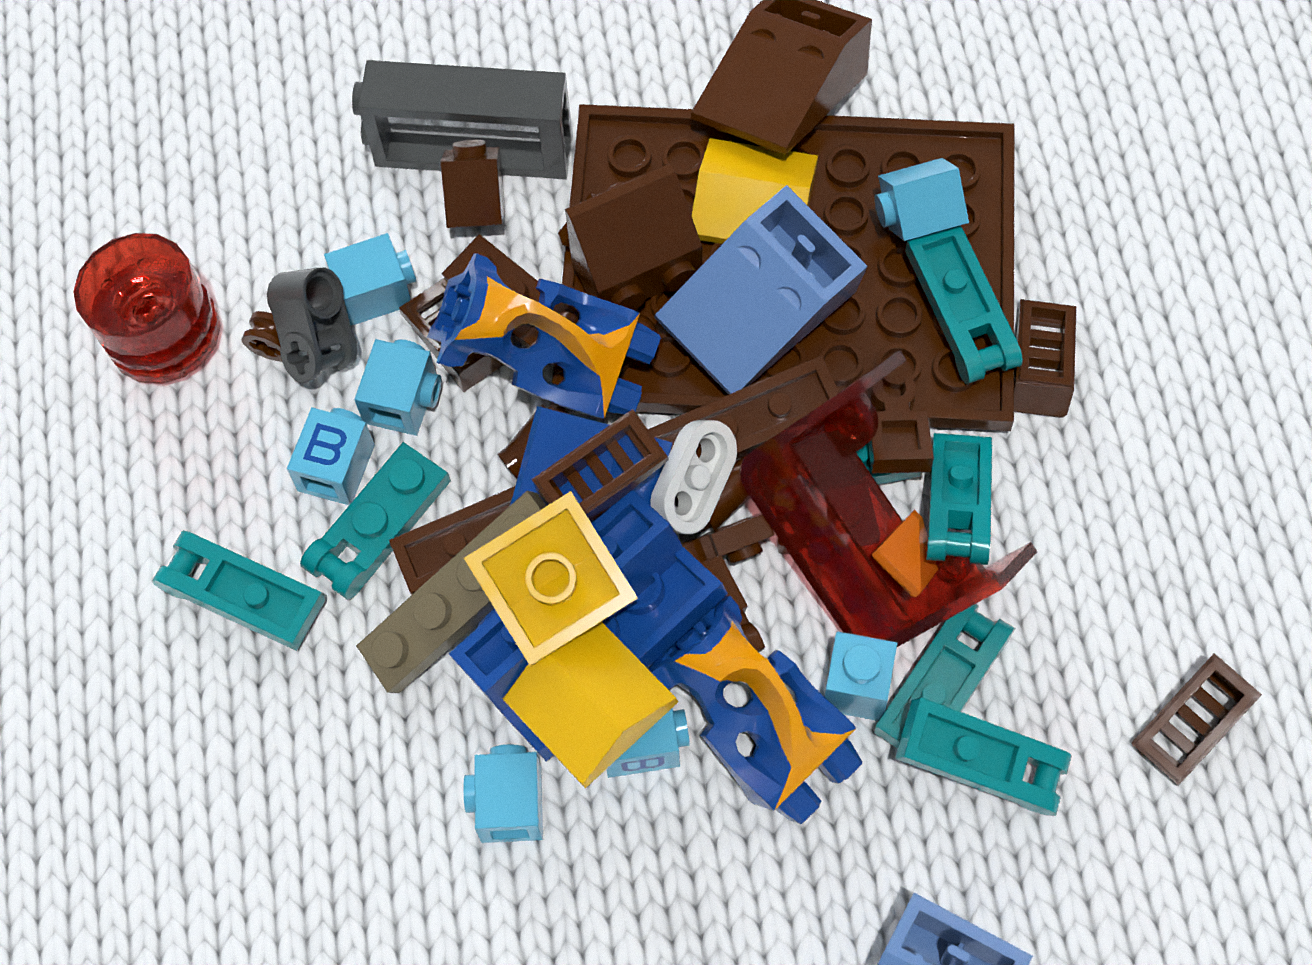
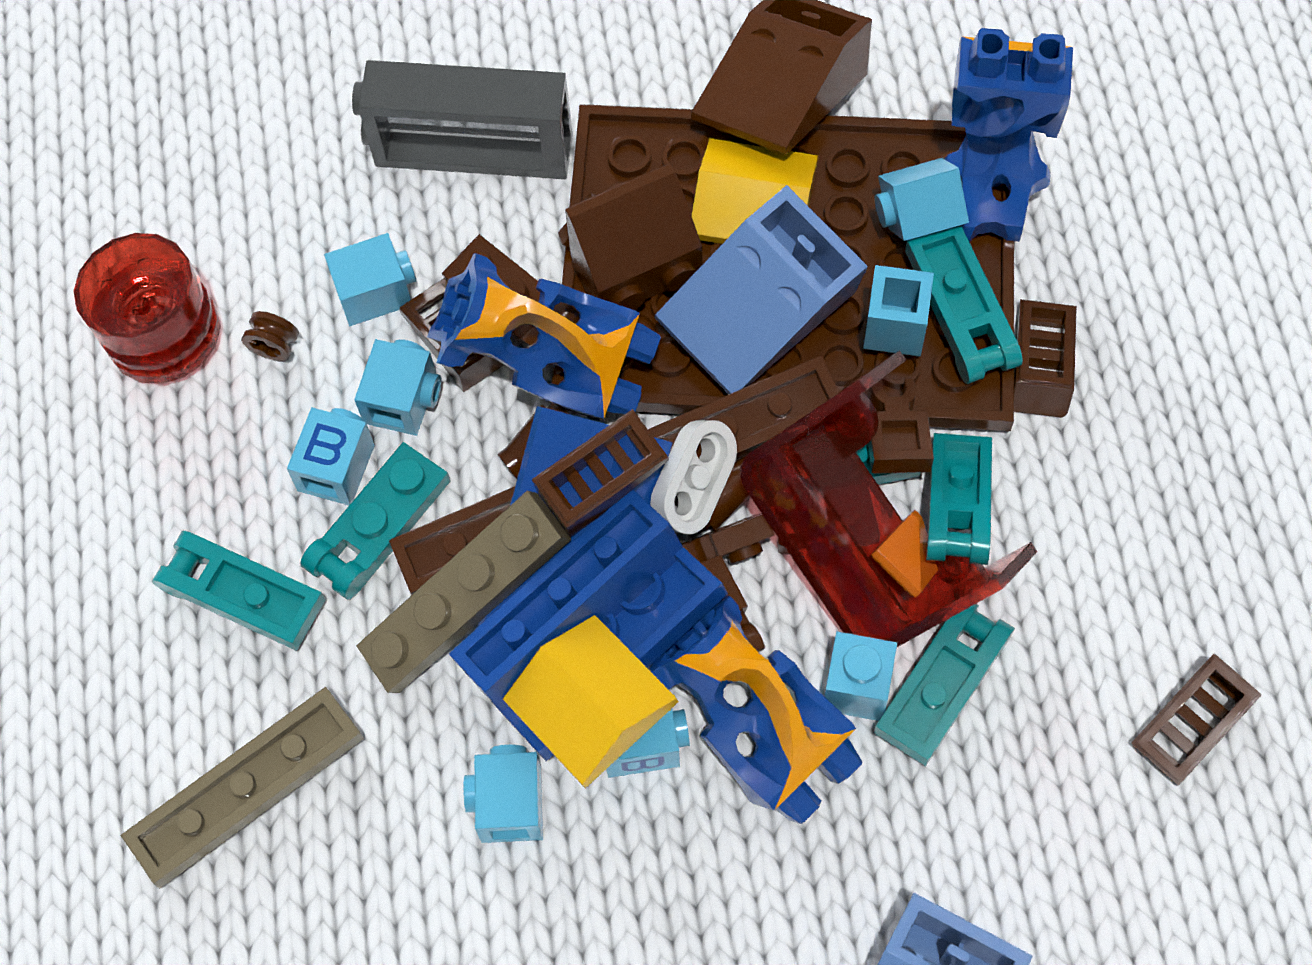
dark grey piece [267,267,358,383] -> none
reddish brown brick [440,140,505,228] -> none
yellow slope [464,491,638,666] -> none
teal plate [895,697,1072,816] -> none
none -> dark tan plate [120,687,364,889]
none -> medium azure brick [863,265,934,356]
none -> blue hips [945,28,1073,243]

